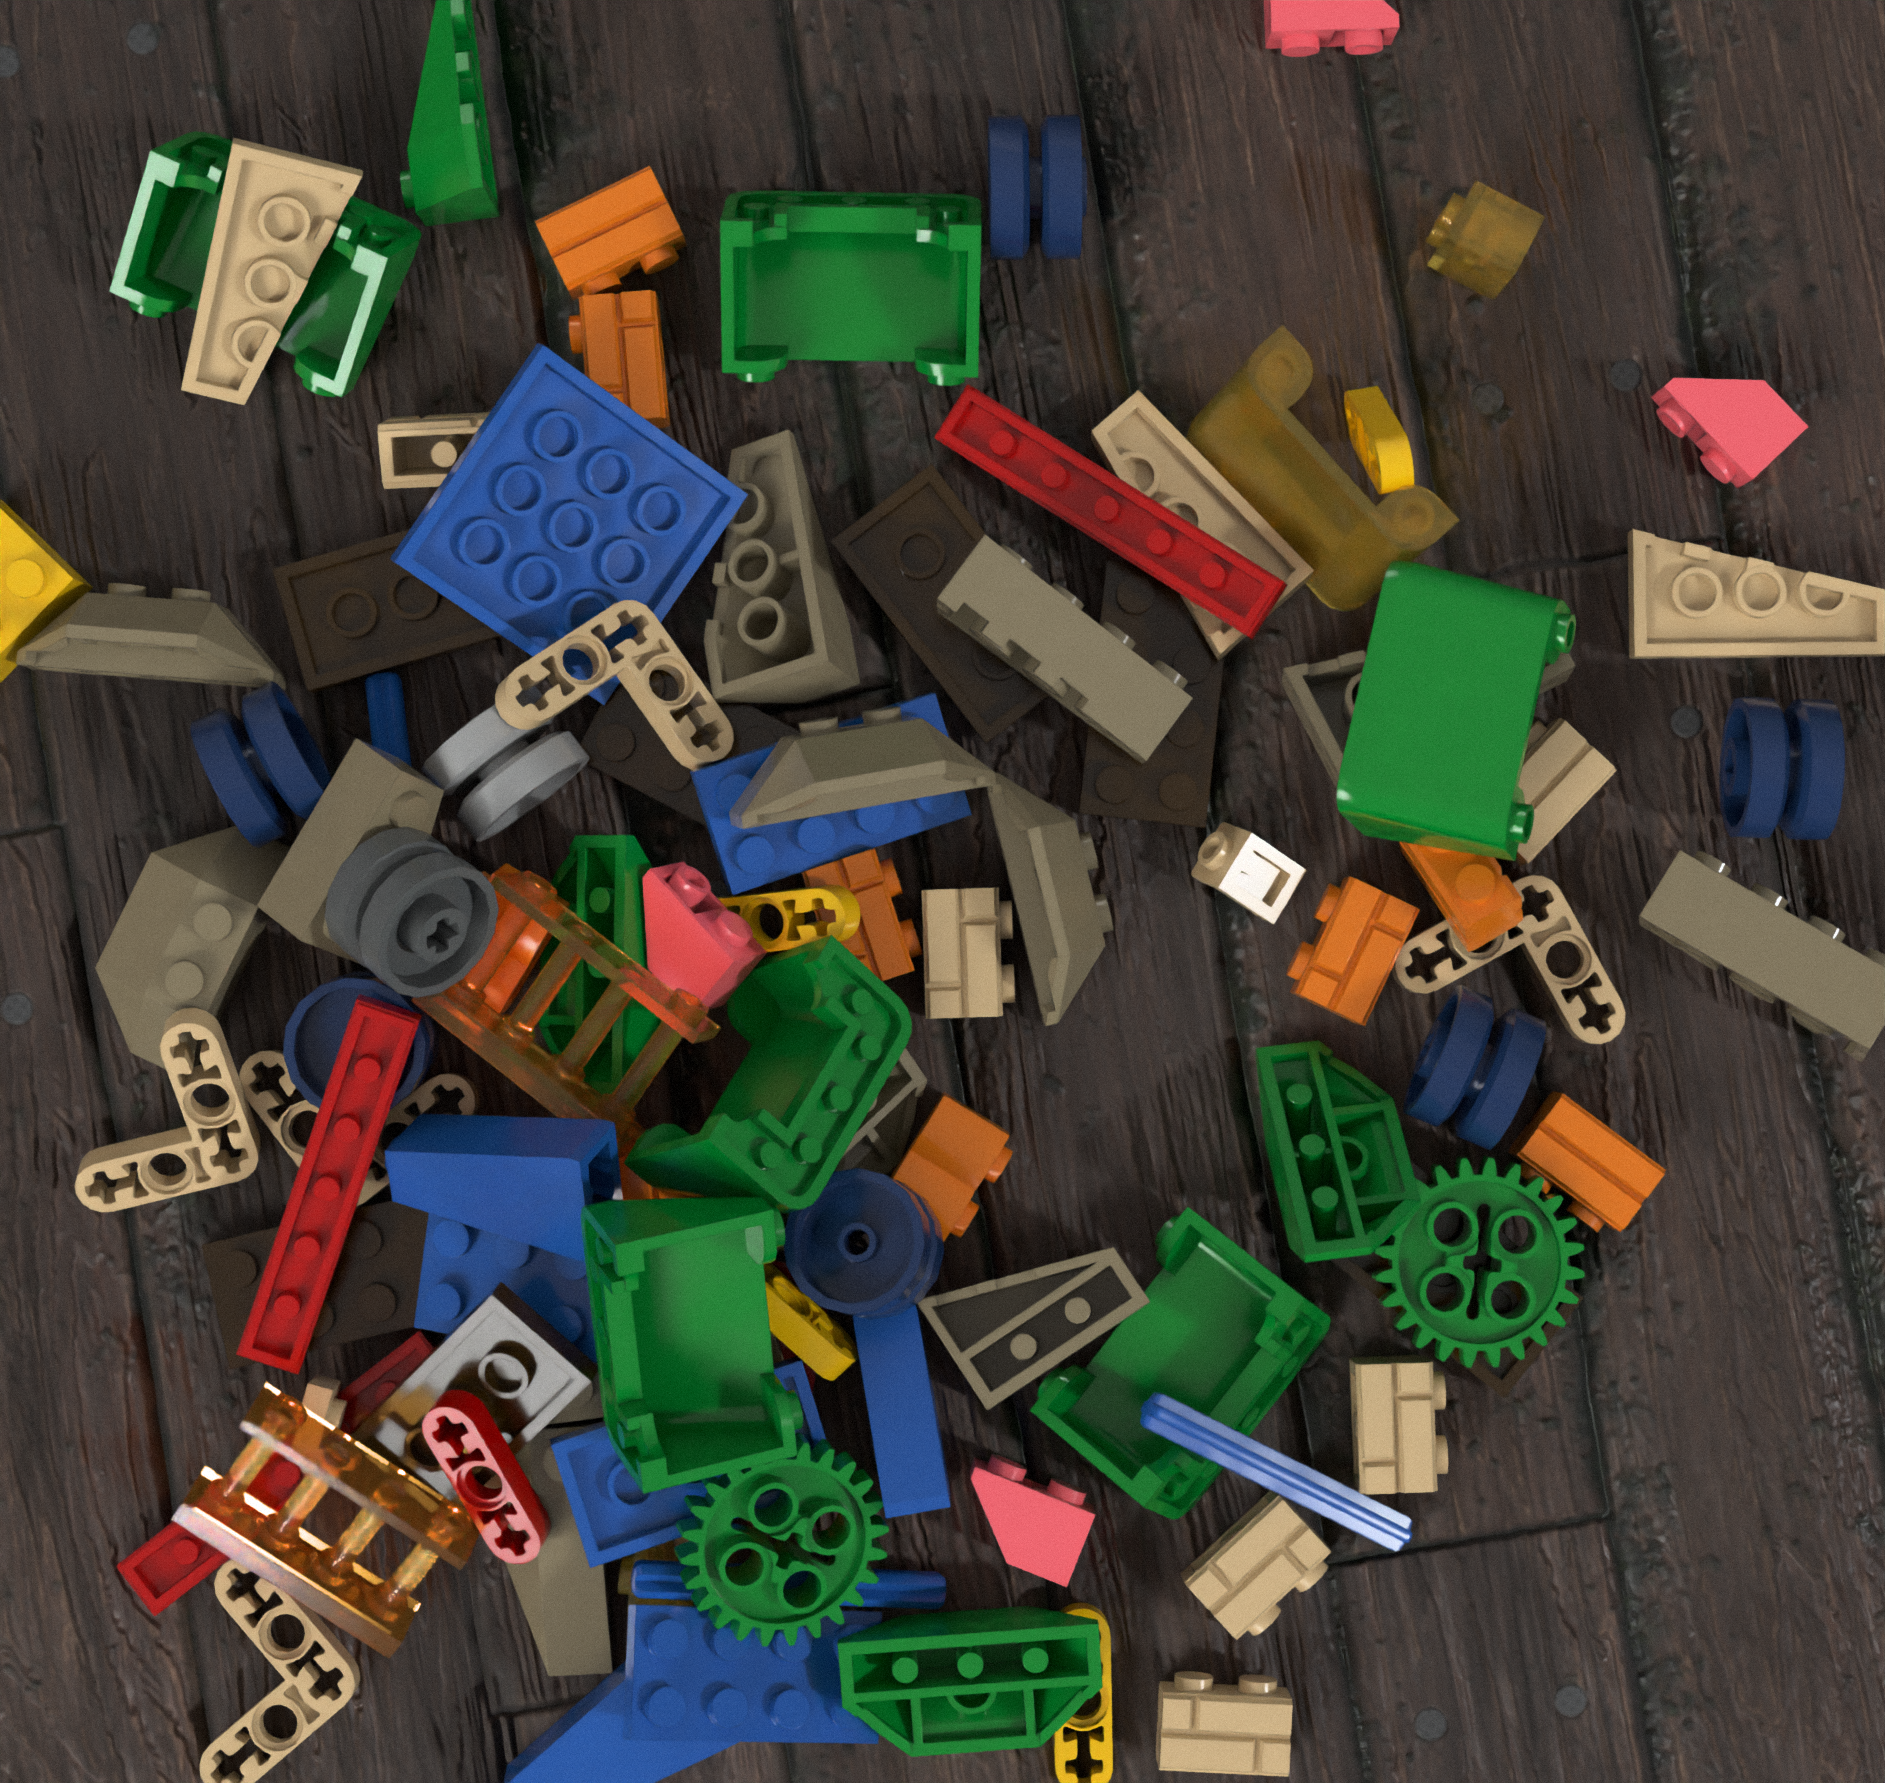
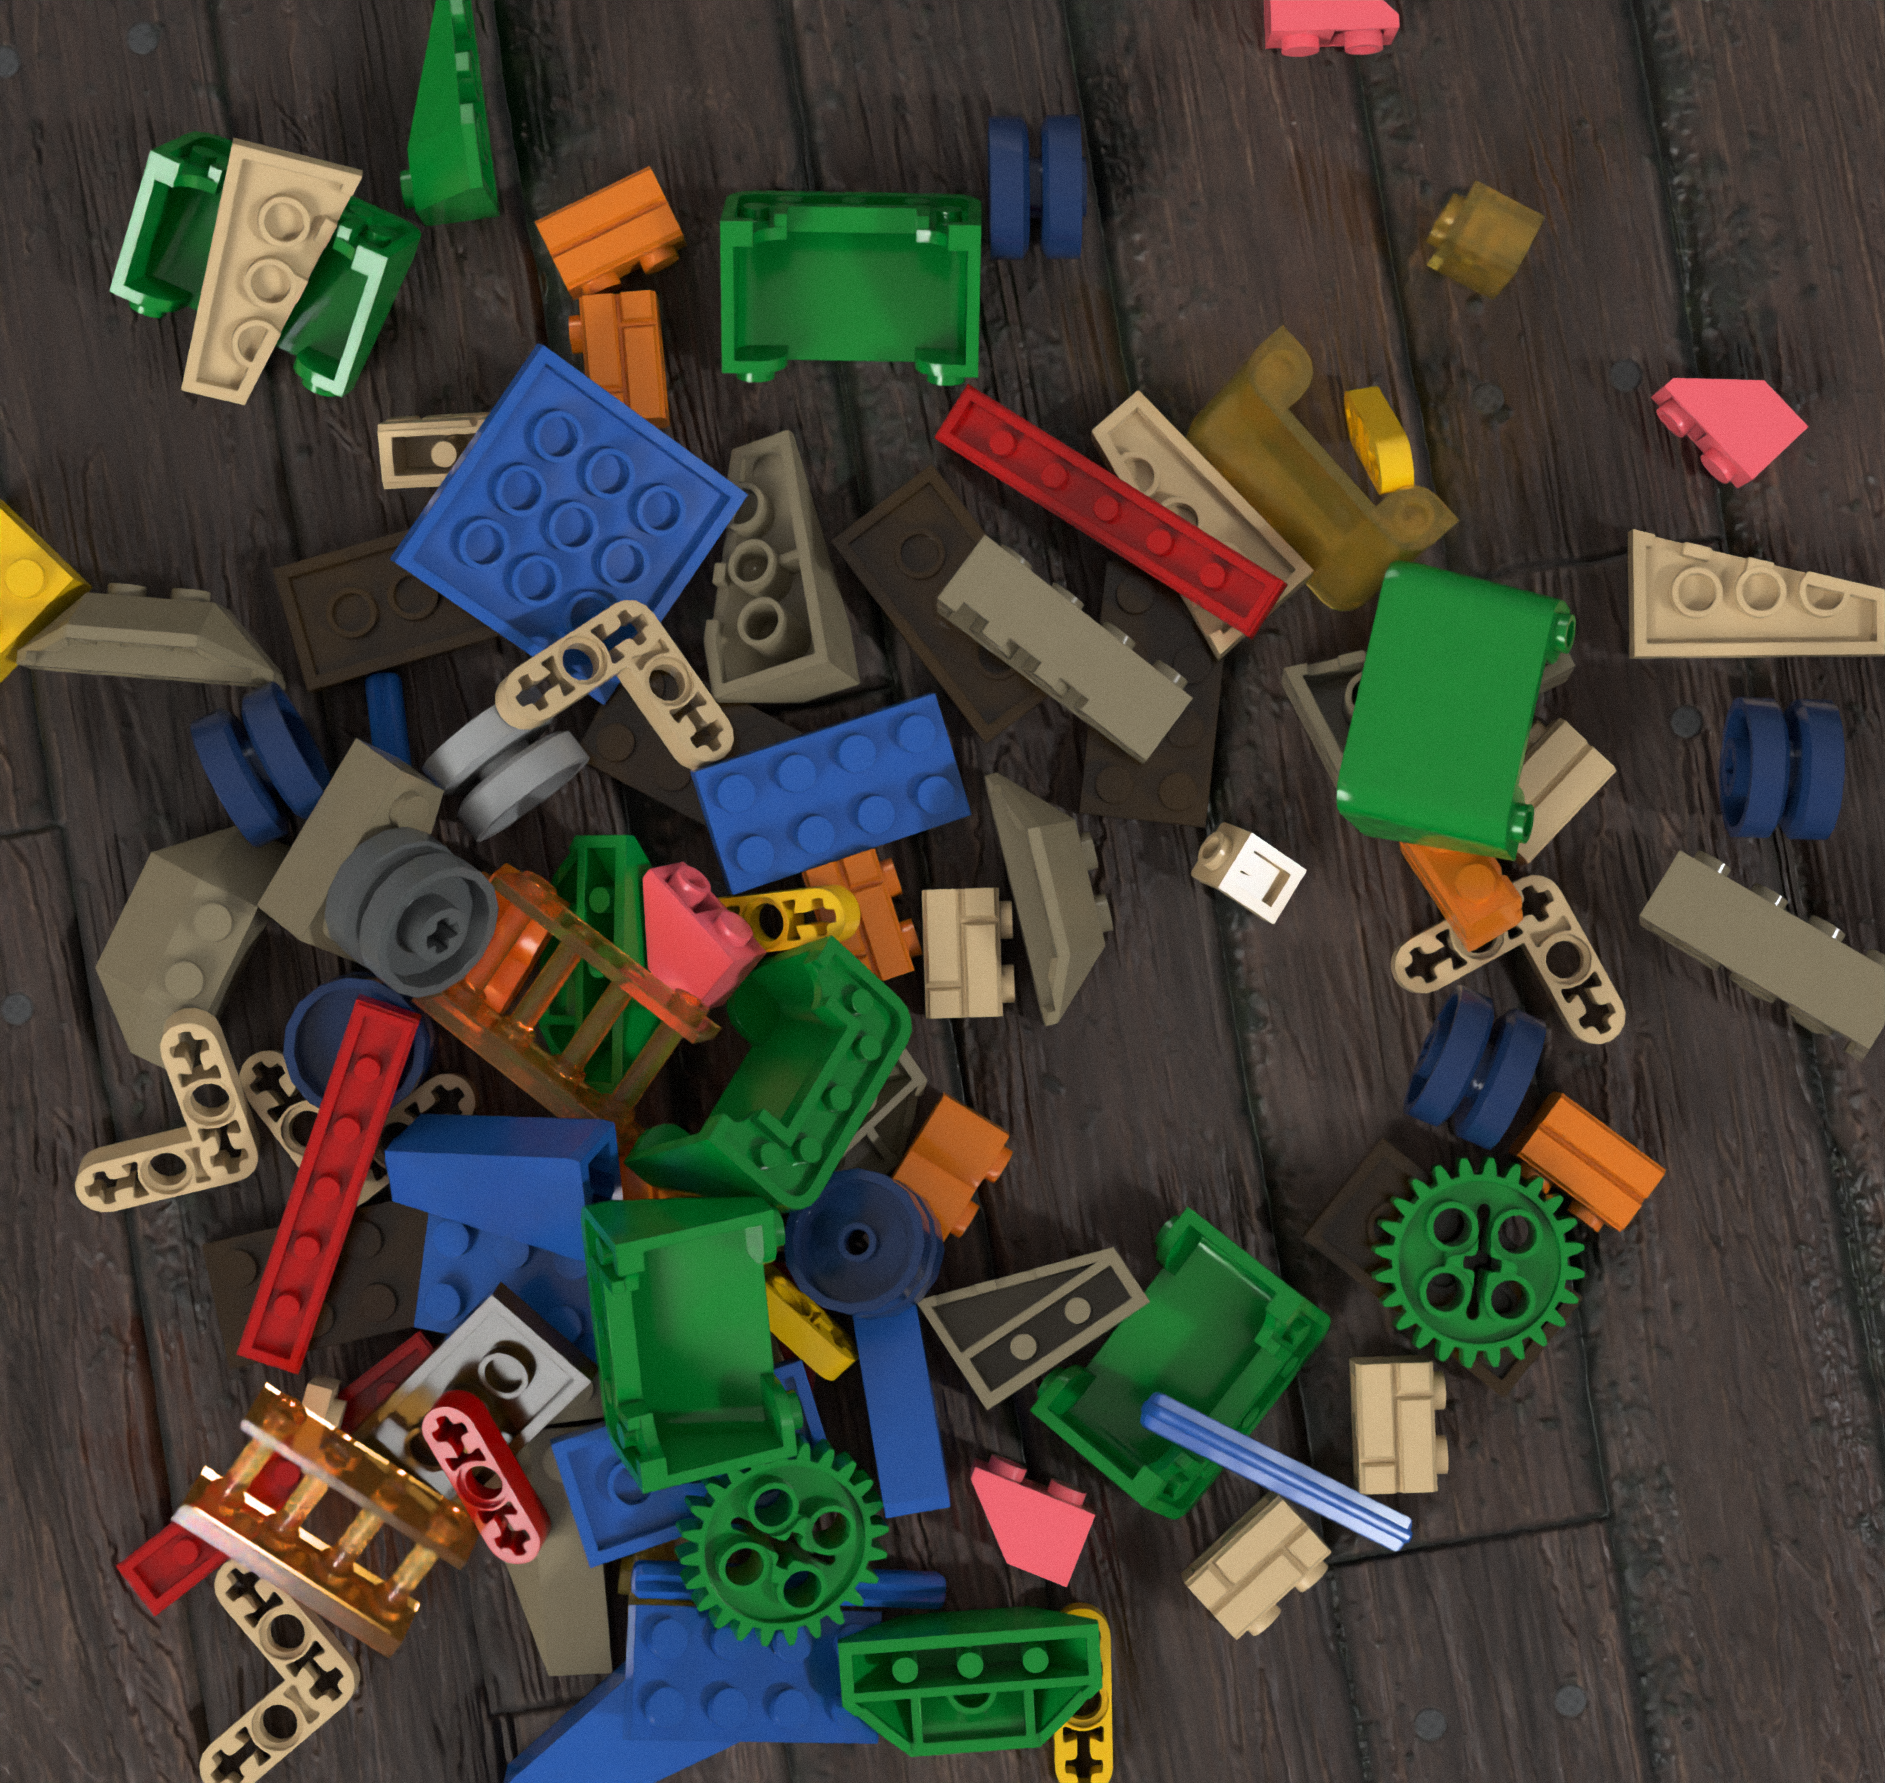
dark tan wedge [729,706,996,829] -> none
tan brick [1156,1671,1293,1777] -> none
green wedge [1255,1040,1421,1263] -> none
orange brick [1286,876,1420,1026] -> none

